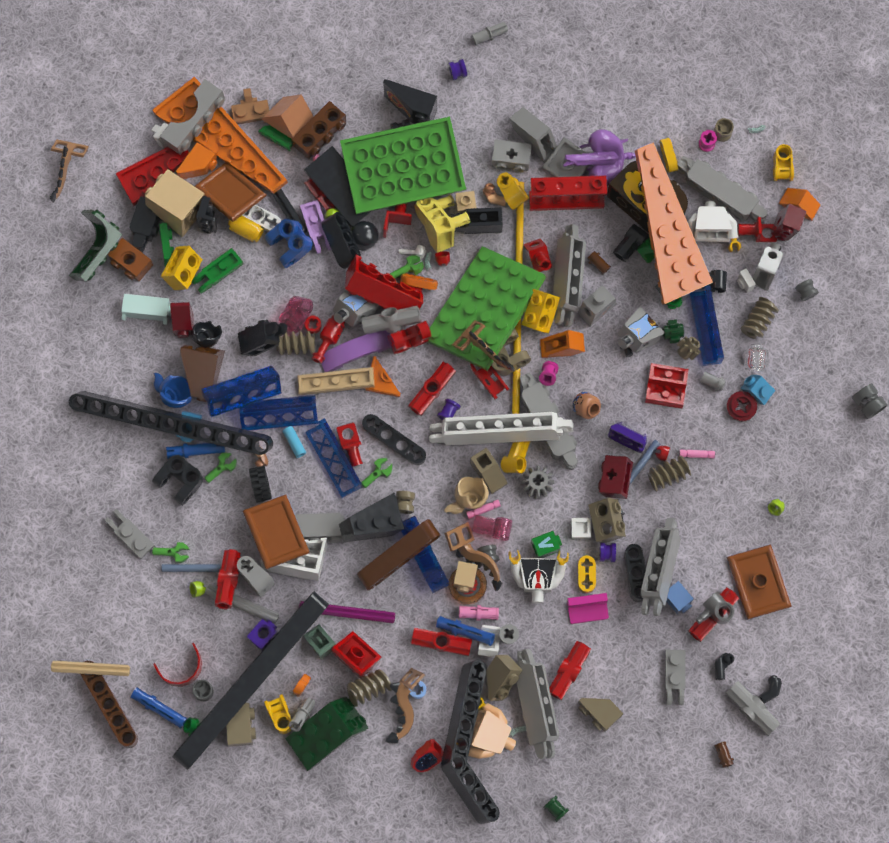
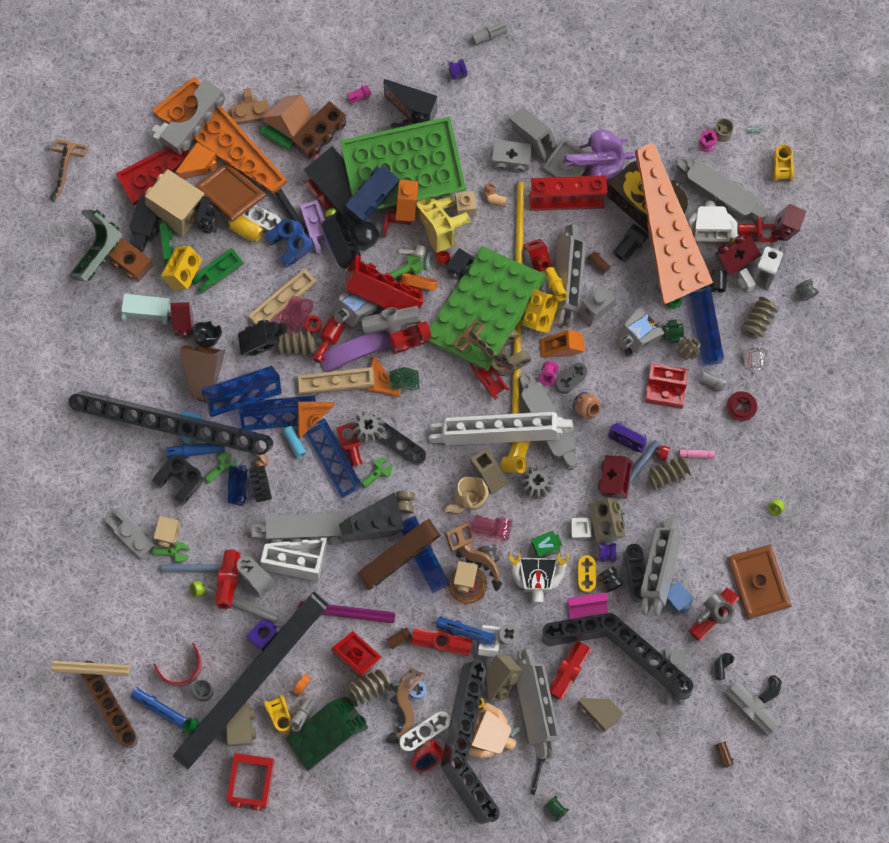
blue hair [154,373,192,408] -> none
dark orange piece [243,494,310,570] -> none
sand green slope [303,624,336,660] -> none
red piece [408,361,456,416] -> none
dark purple bush [437,398,461,420] -> none
black hinge [449,207,503,234] -> none
bright pink pin [459,605,499,621] -> none
bright pink wheel [466,499,501,519] -> none
yellow piece [497,172,529,210] -> none
green bracket [637,237,655,263] -> none
yellow beam [659,138,678,173] -> none
dark azure bracket [741,375,776,405] -> none
orange slope [779,188,820,221] -> none
dark grey wheel [852,383,888,419] -> none
none -> tan brick [154,516,181,548]
none -> red window [226,753,275,811]
none -> clear blue hinge [227,465,248,506]
none -> tan tile [248,268,317,325]
none -> orange tile [298,402,334,438]
none -> dark blue wedge [345,165,400,224]
none -> dark pink pin [347,85,372,105]
none -> light grey gear [353,410,385,443]
none -> reddish brown pin [386,627,412,649]
none -> clear green bracket [389,367,420,390]
none -> orange slope [396,180,418,222]
none -> white beam [399,712,450,752]
none -> black brick [447,248,475,280]
none -> black hinge [531,758,546,795]
none -> black beam [543,613,693,700]
none -> yellow pin [544,267,568,301]
none -> dark grey beam [556,363,587,394]
none -> black wheel [598,566,624,593]
none -> dark red brick [715,234,762,275]

